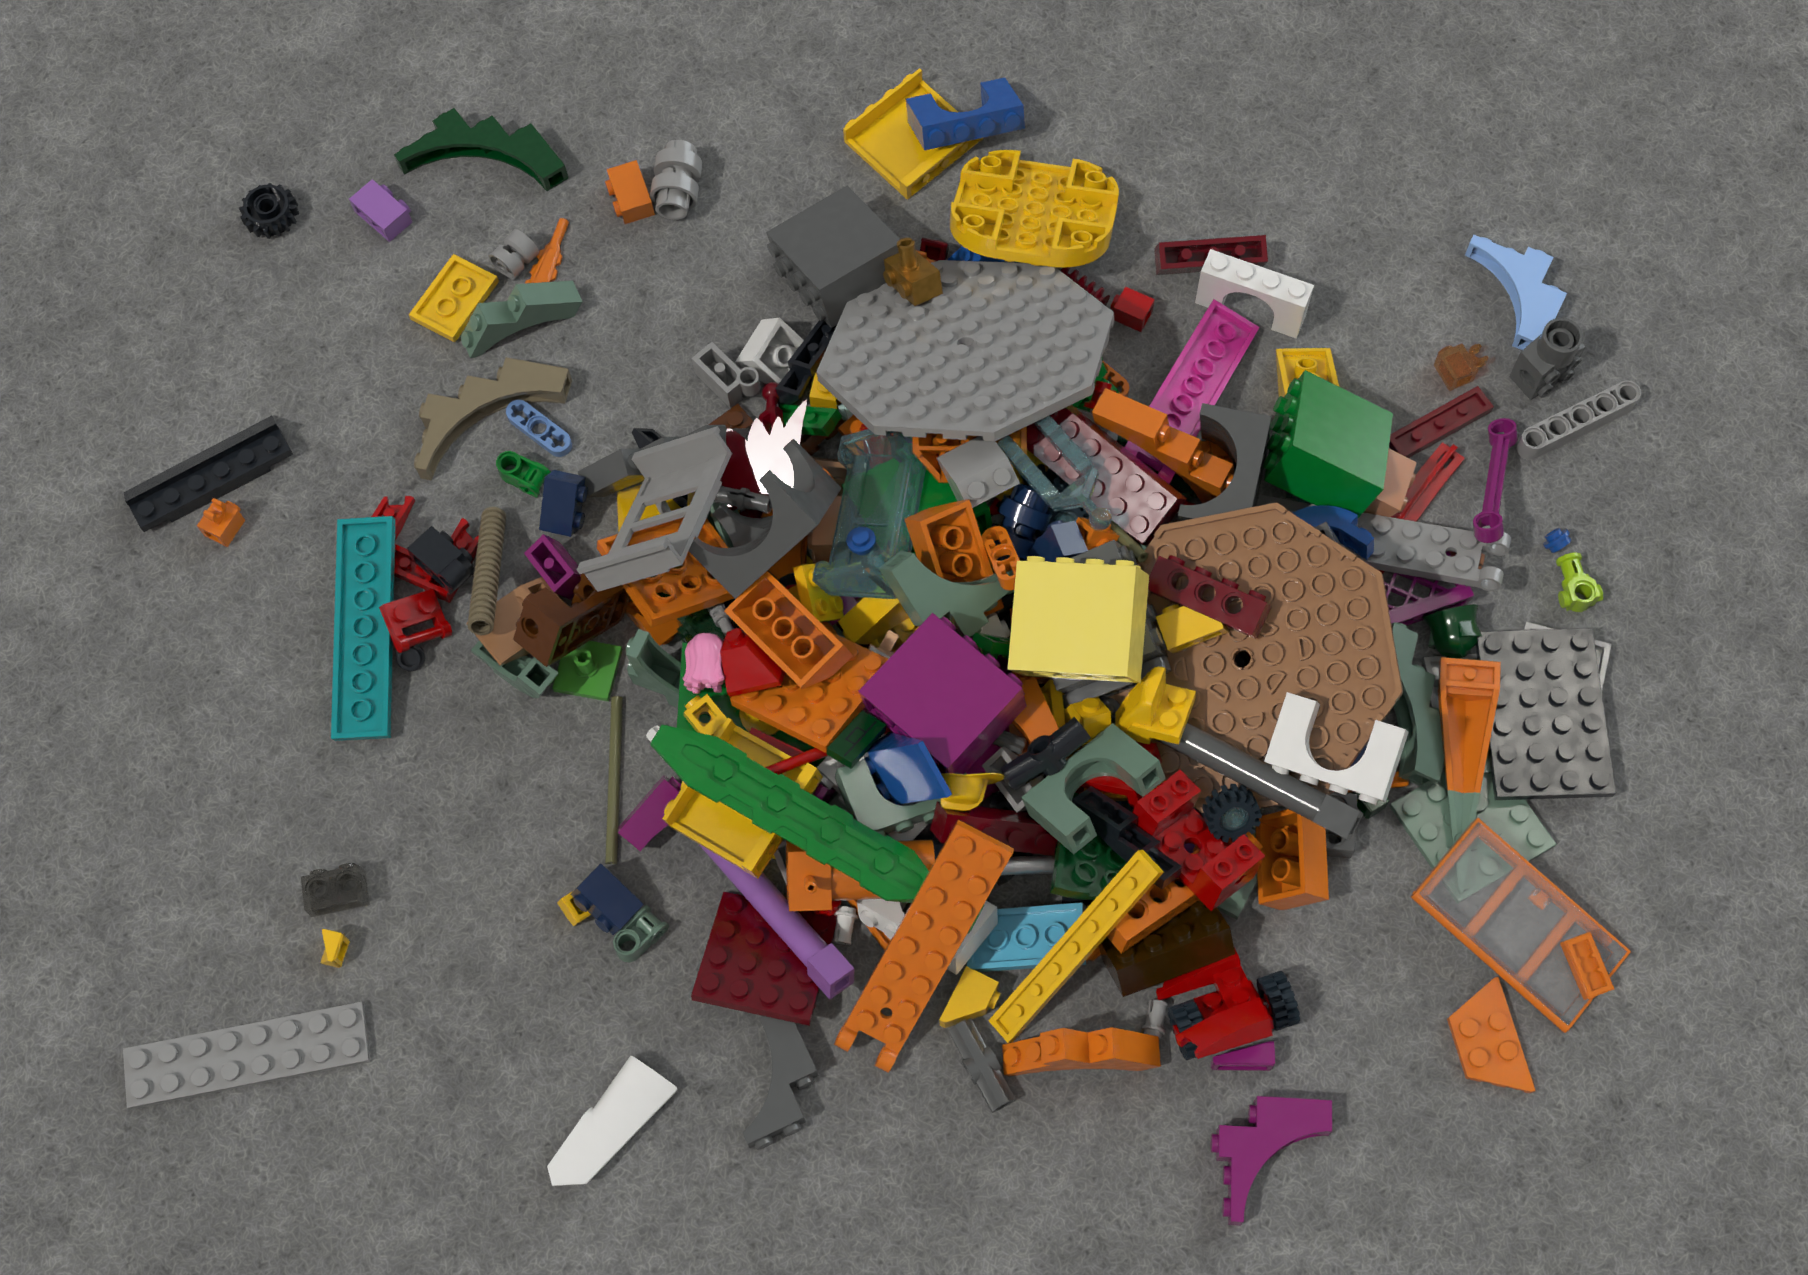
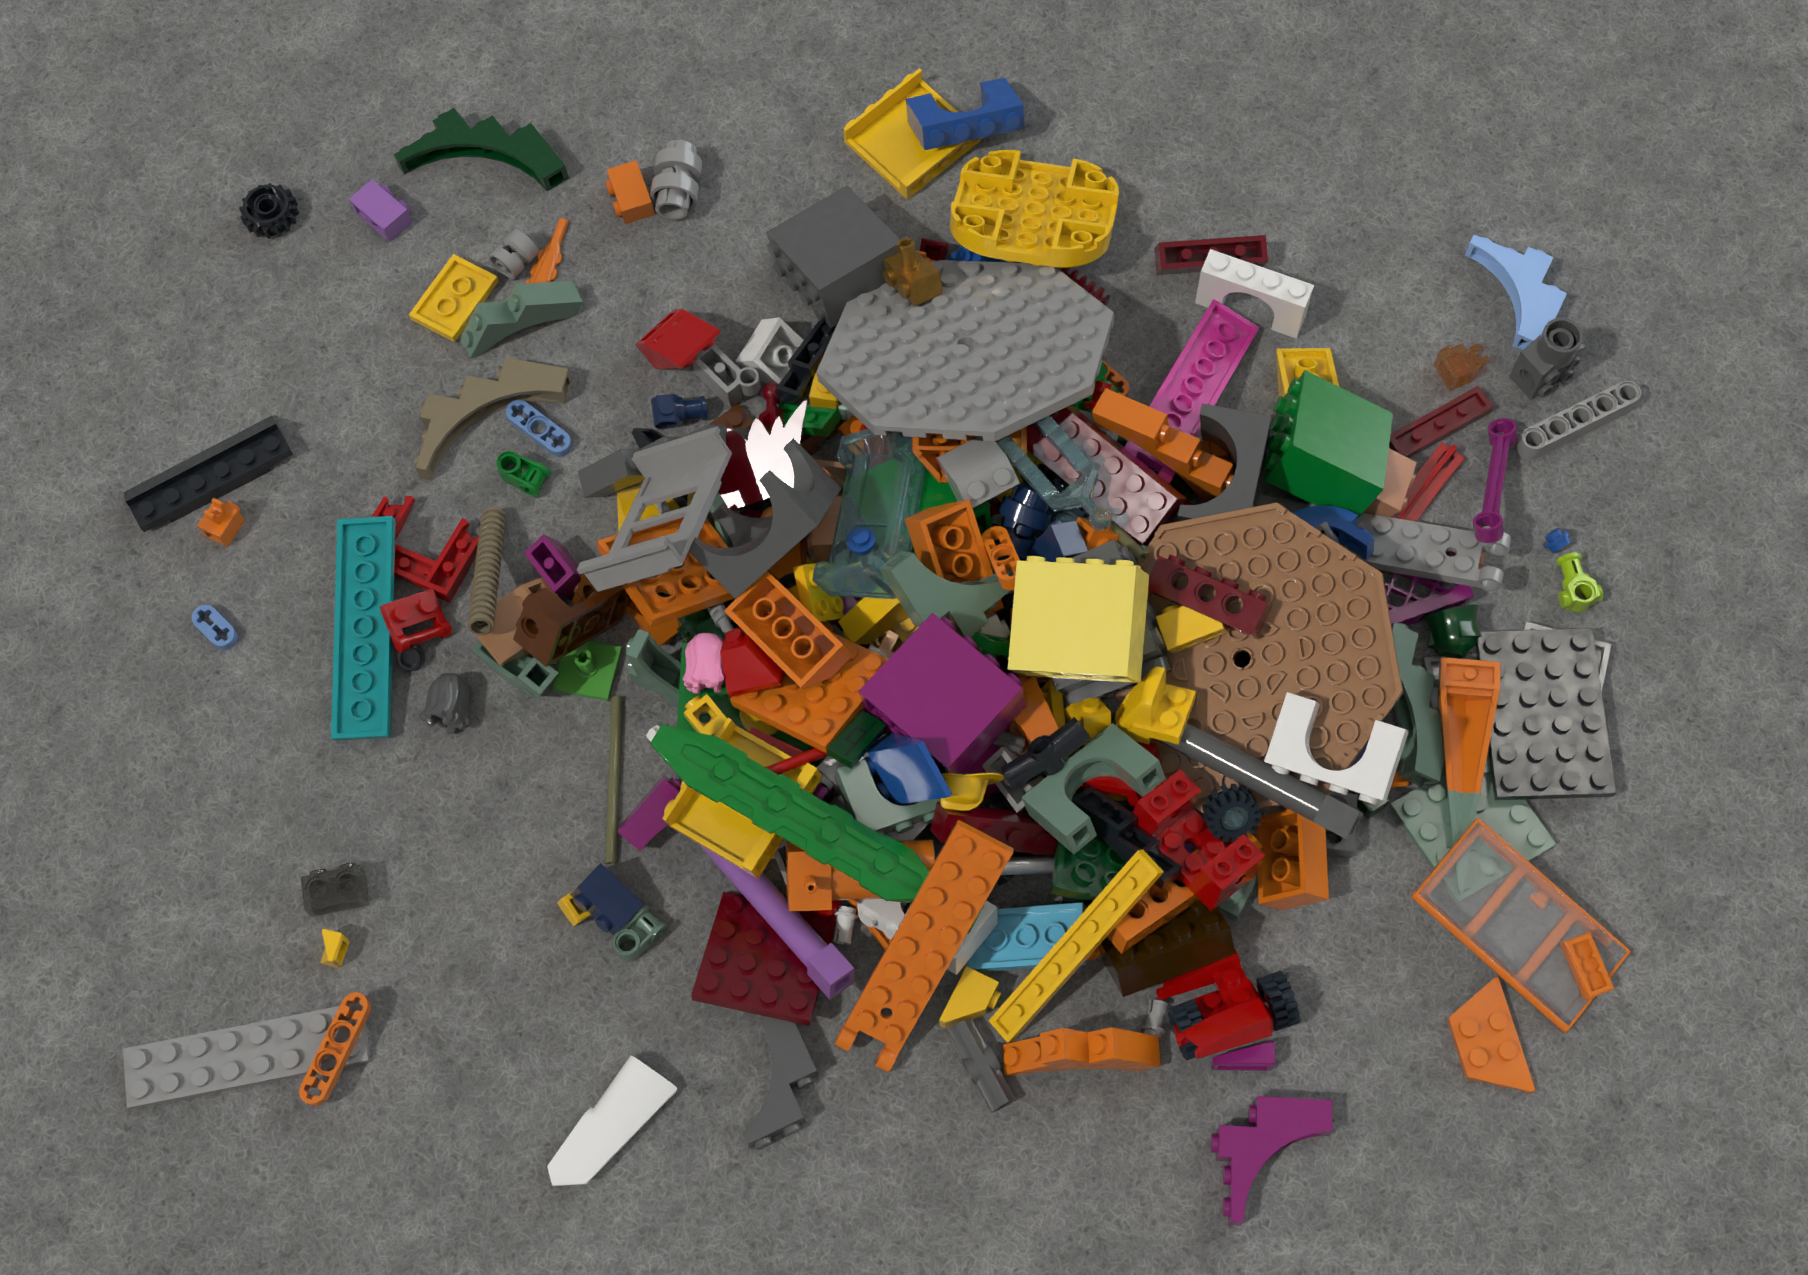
black hinge [407,526,474,594] -> none
dark blue brick [539,470,588,537] -> none
dark grey pin [714,485,772,514] -> none
red brick [1110,286,1155,332] -> none
none -> medium blue beam [192,605,238,650]
none -> orange beam [299,992,372,1107]
none -> dark grey piece [419,673,472,734]
none -> red slope [635,309,721,370]
none -> dark blue connector [651,394,707,430]

